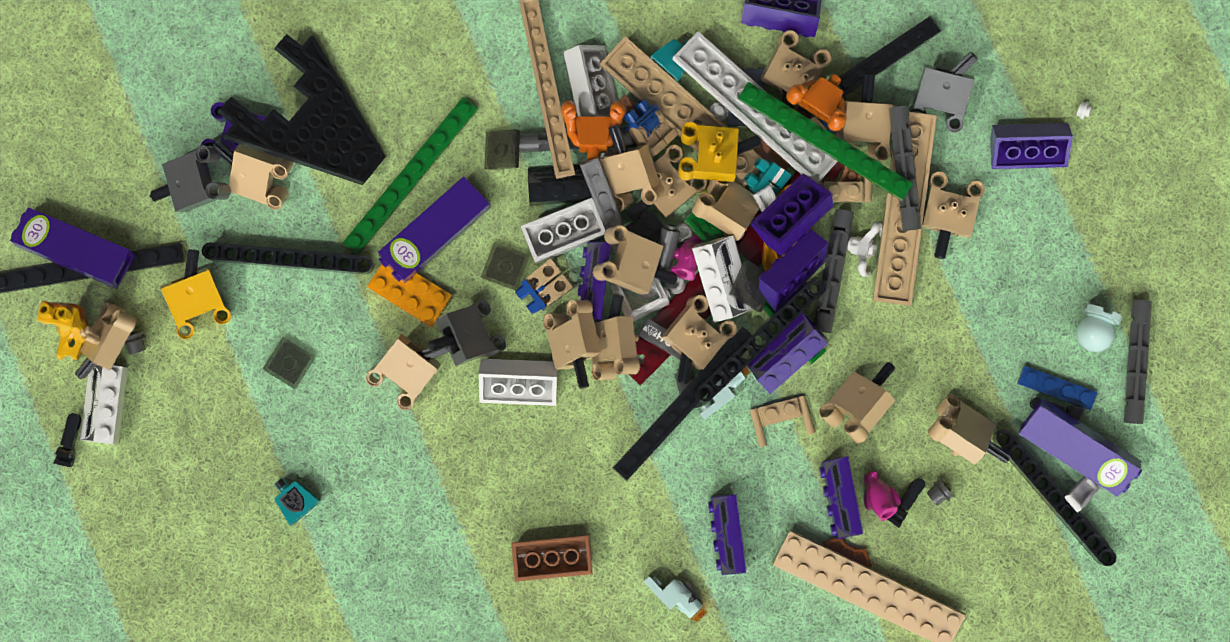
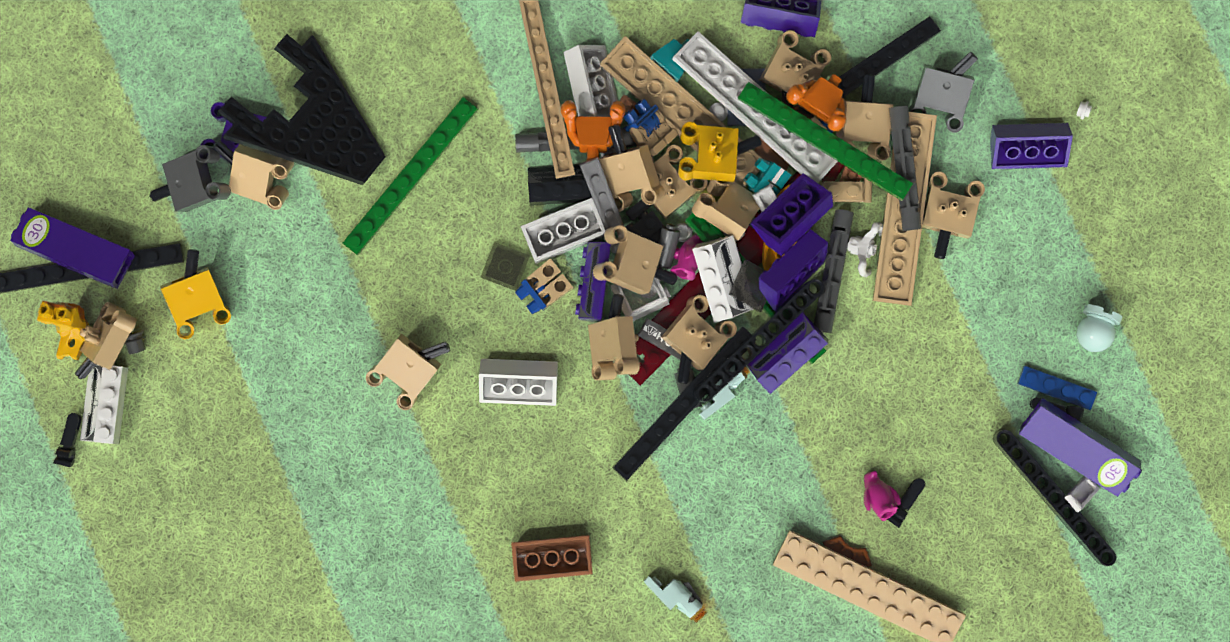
black beam [202,242,374,275] -> none
clear smoke tile [263,337,316,390] -> none
teal torso [274,477,321,526] -> none
light orange plate [367,264,452,328] -> none
dark purple brick [378,176,490,283] -> none
dark grey piece [427,300,506,366] -> none
clear smoke tile [484,129,520,170] -> none
tan piece [543,300,601,389] -> none
white tile [666,276,686,294] -> none
dark purple slope [708,494,747,575] -> none
tan plate [749,396,815,447] -> none
tan piece [819,362,895,443] -> none
dark purple slope [819,456,863,539] -> none
dark grey piece [927,477,955,506] -> none
tan piece [928,394,1011,464] -> none
dark grey piece [1124,300,1152,424] -> none

